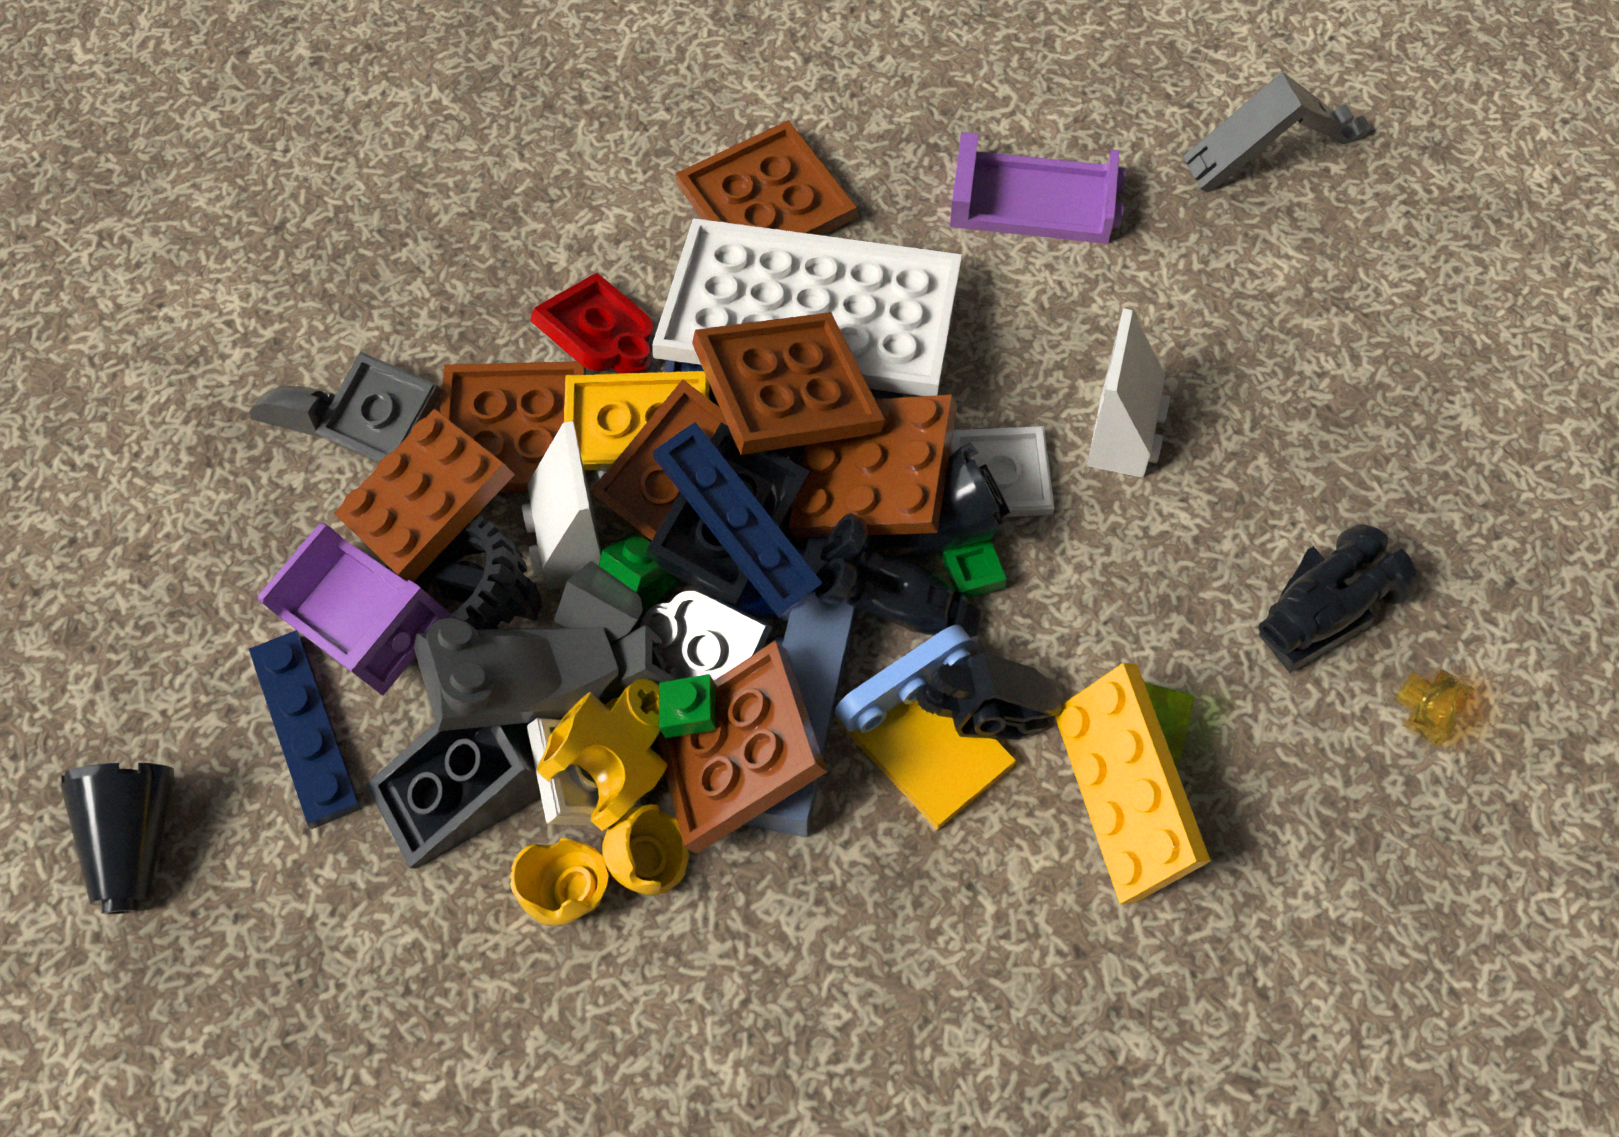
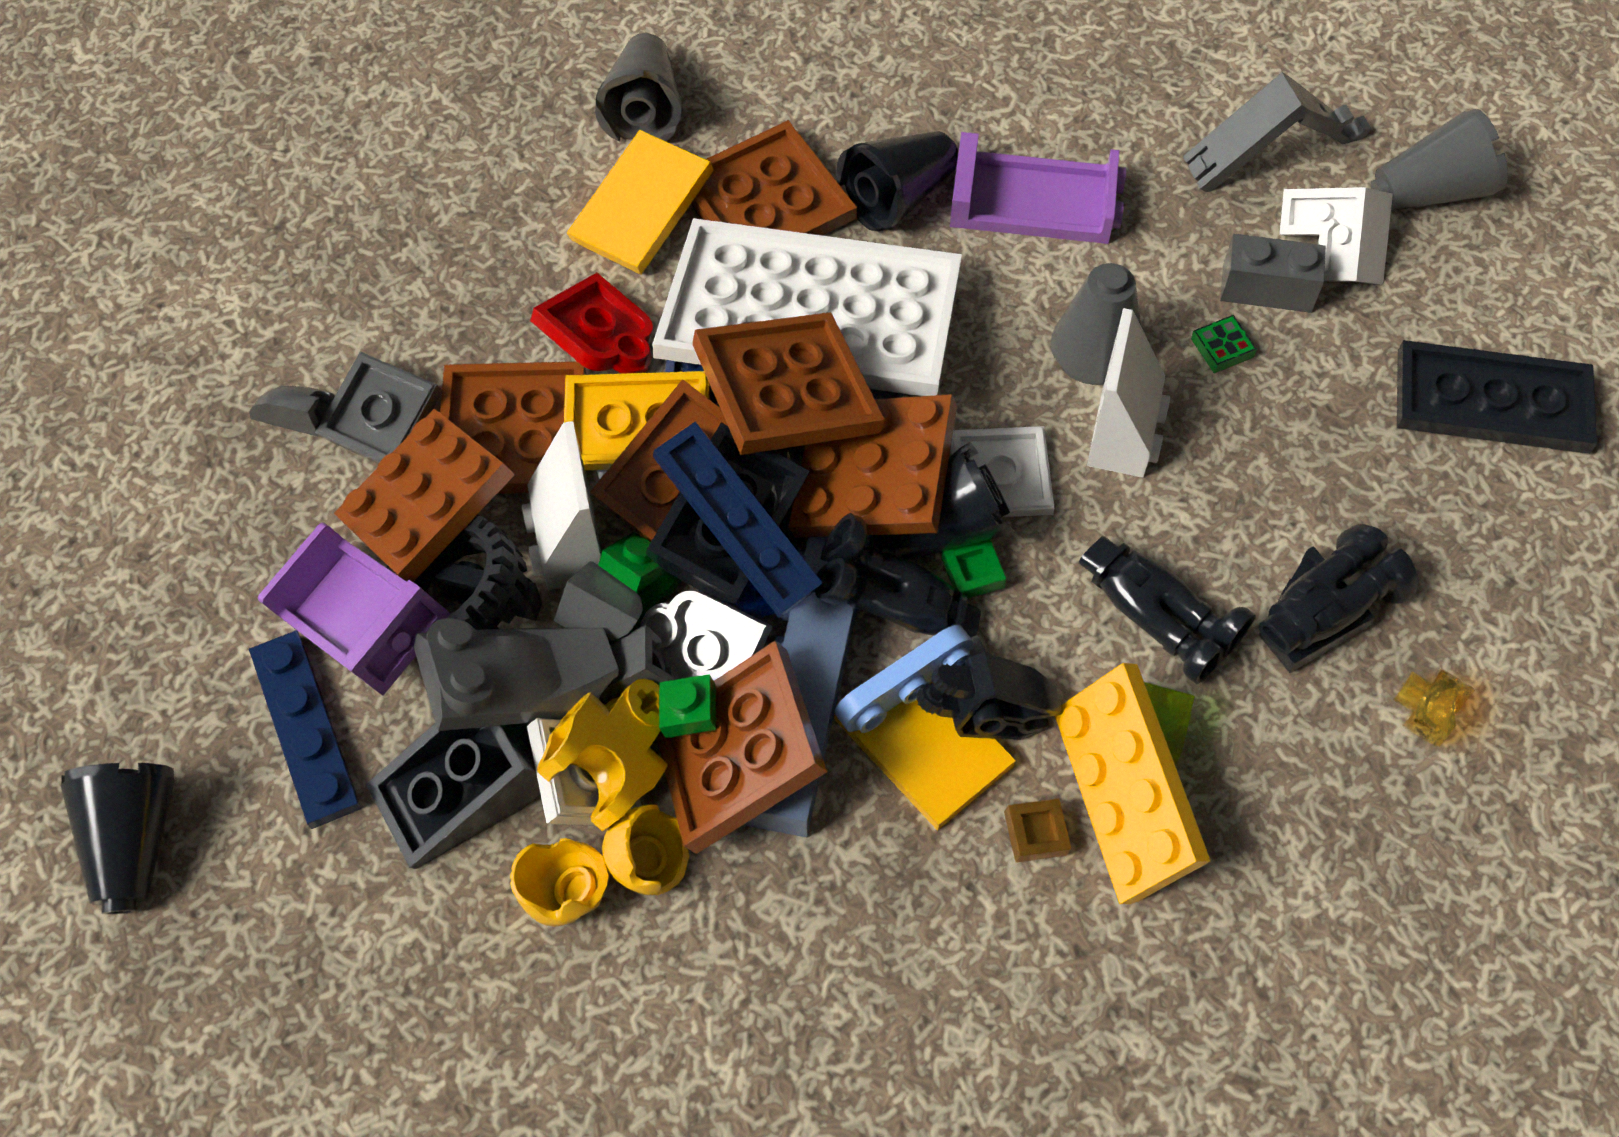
none -> yellow tile [567,130,714,275]
none -> dark grey cone [595,33,682,142]
none -> black cone [836,131,958,231]
none -> pearl gold plate [1004,798,1071,863]
none -> dark grey cone [1051,263,1141,385]
none -> black piece [1079,536,1256,684]
none -> green tile [1191,315,1257,373]
none -> dark grey brick [1220,233,1326,313]
none -> white panel [1280,187,1393,285]
none -> dark grey cone [1371,109,1508,211]
none -> black plate [1397,340,1597,454]

